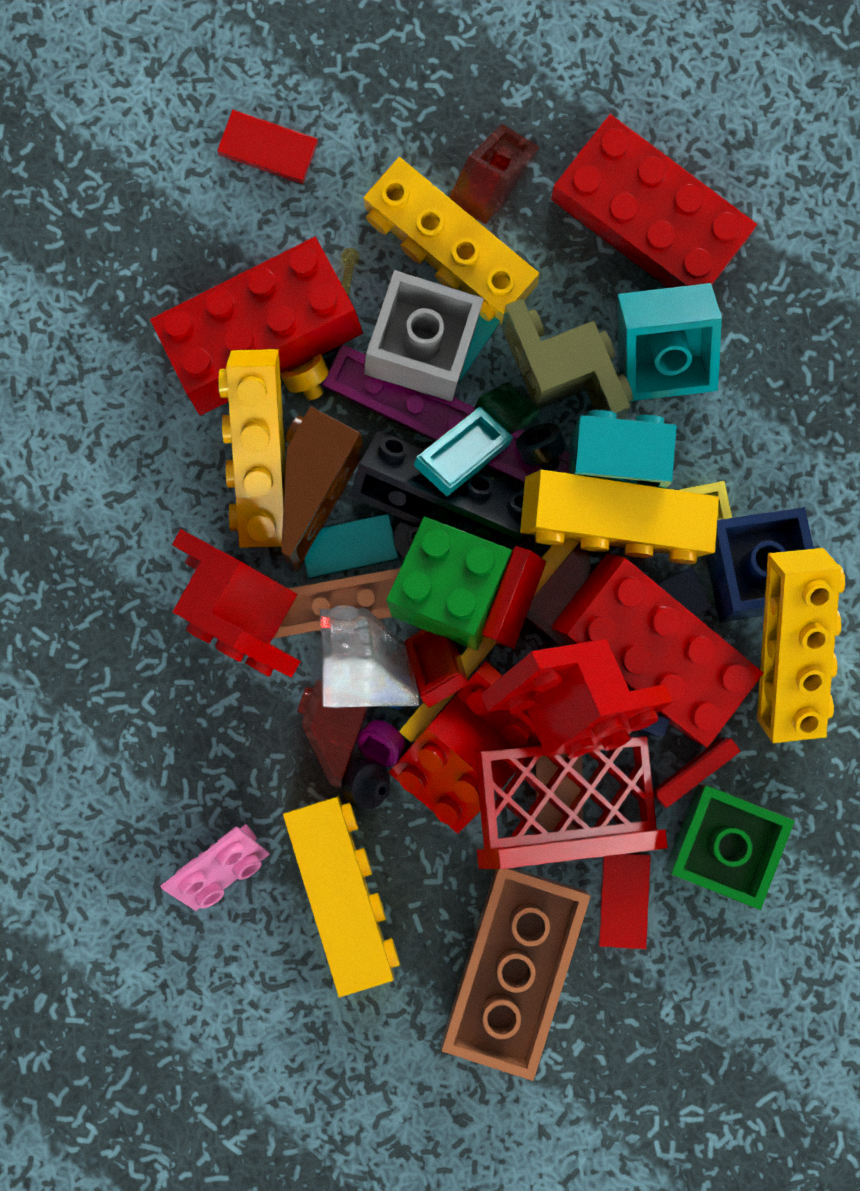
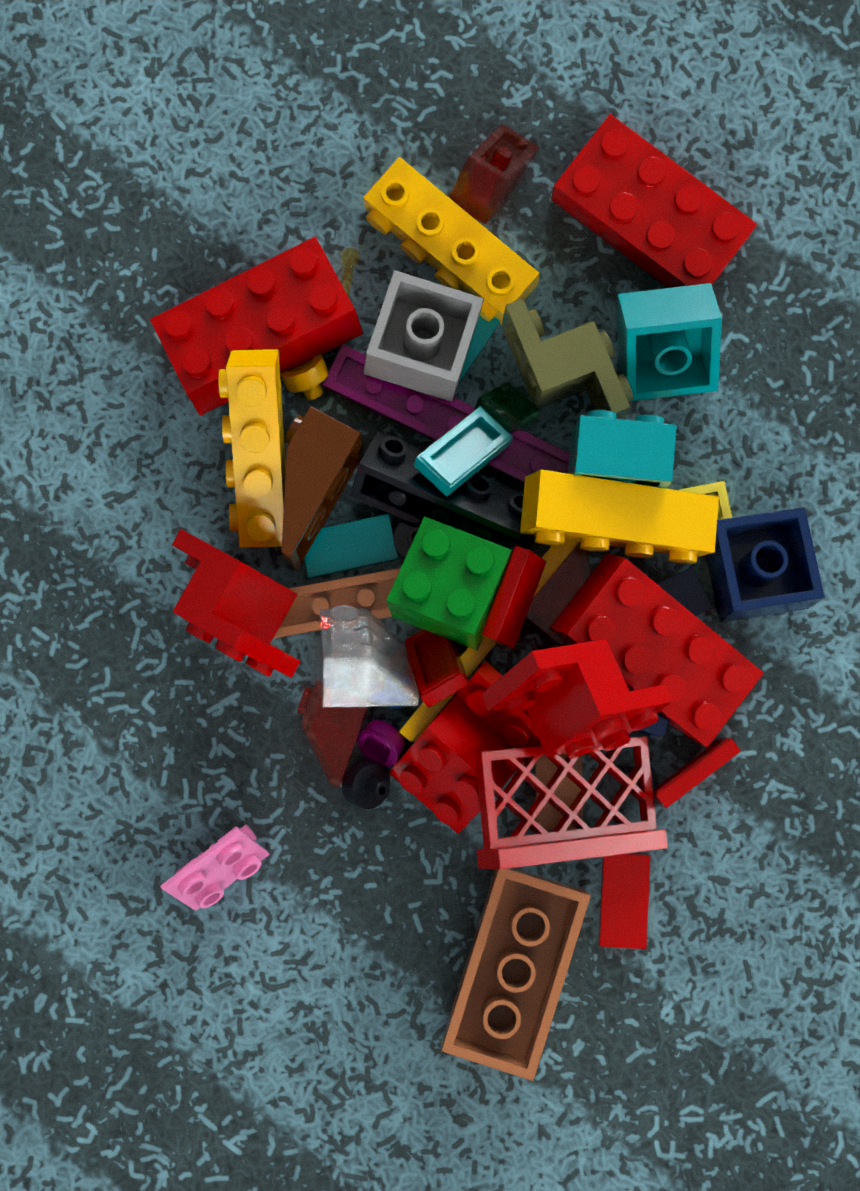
red tile [217,109,318,184] -> none
yellow brick [283,795,400,998] -> none
black tile [516,423,566,471] -> none
green brick [664,784,795,910] -> none
yellow brick [757,548,845,743] -> none

